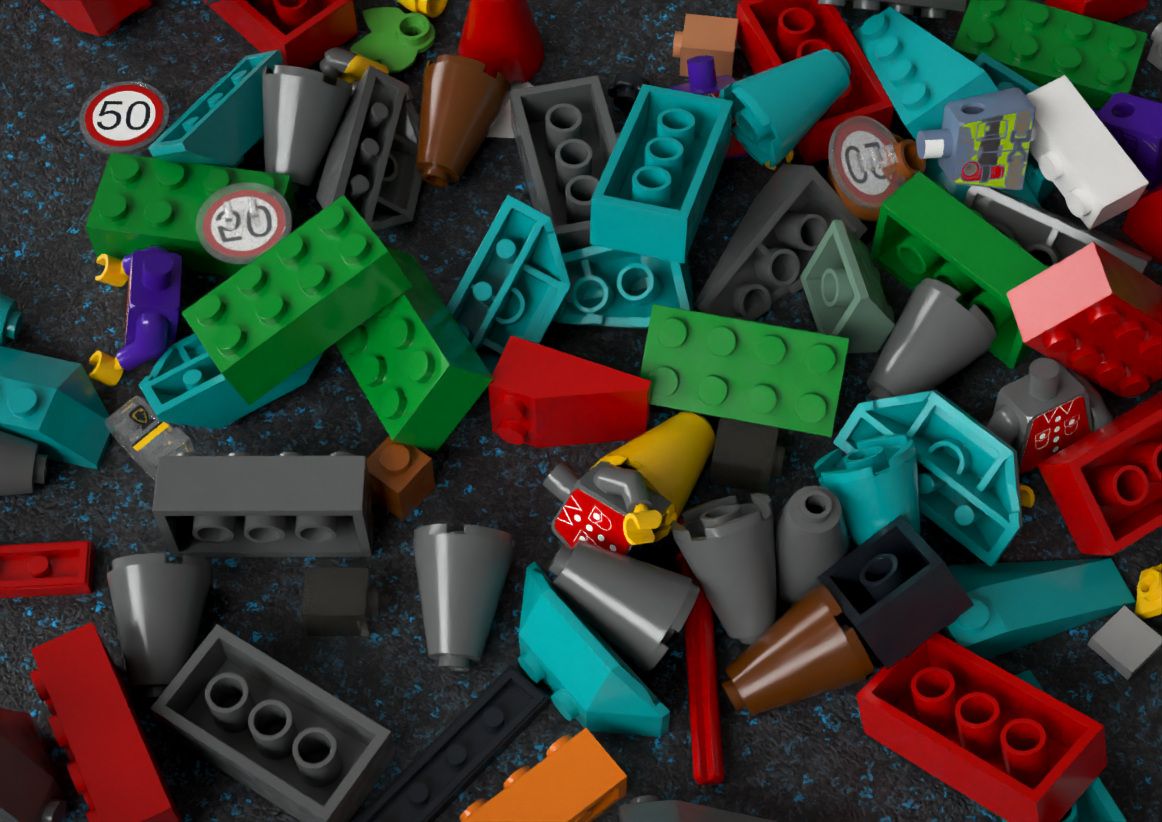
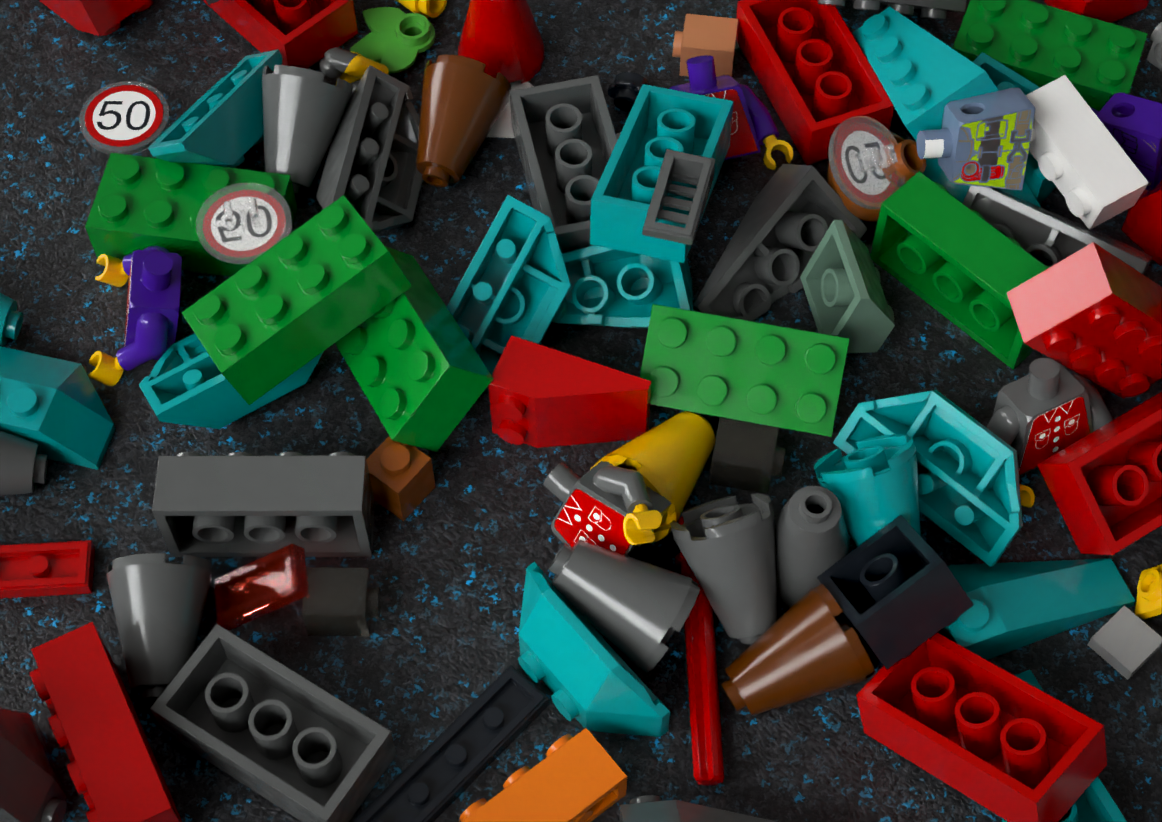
clear leg [104,395,195,481] -> none
dark grey cone [412,523,515,671] -> none
teal cone [719,49,851,167] -> none
dark grey cone [866,278,997,400] -> none
none -> clear red tile [214,543,308,630]
none -> dark grey slope [642,149,715,245]

